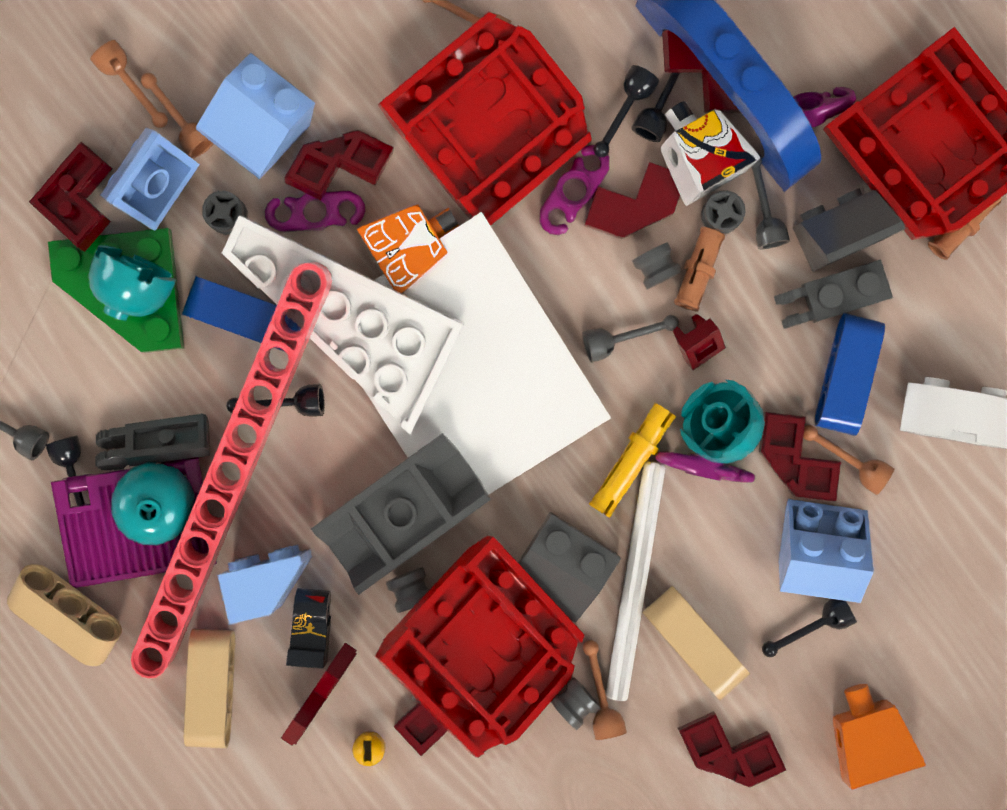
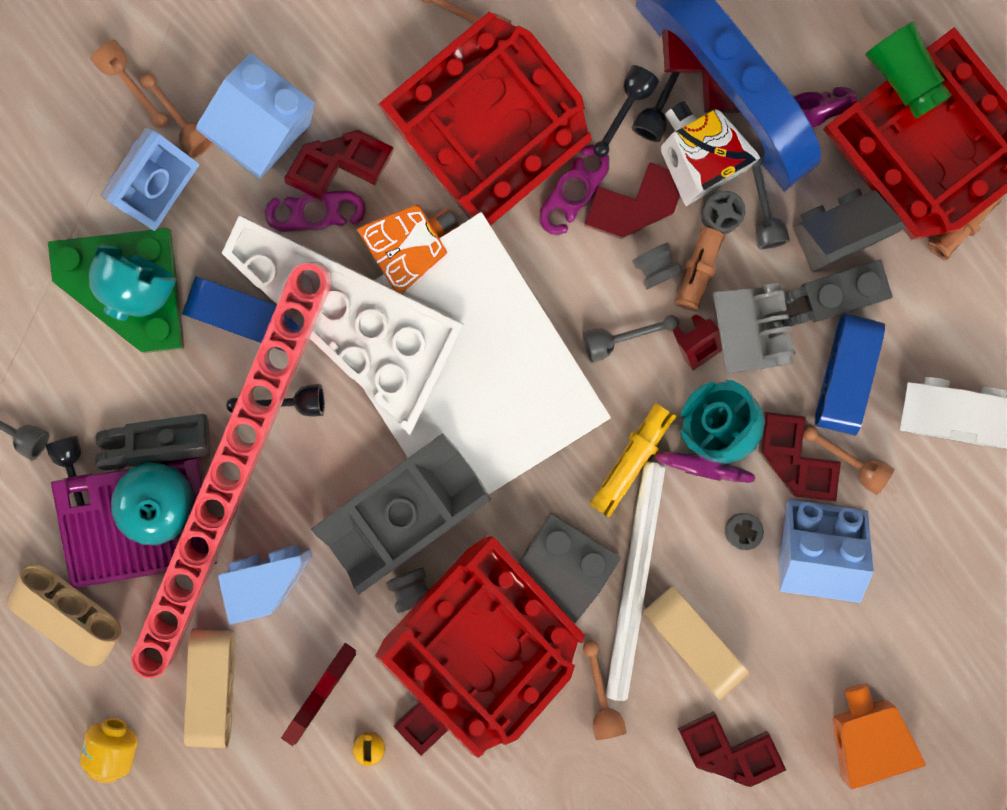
dark red tile [29,142,113,252] -> none
dark grey wheel [202,191,248,235] -> none
black leg [286,588,331,669] -> none
dark grey wheel [551,678,601,730] -> none
black hinge [762,599,857,658] -> none
none -> yellow head [79,718,138,783]
none -> light grey hinge [713,283,796,373]
none -> dark grey bush [725,513,764,550]
none -> green plant [865,21,952,119]

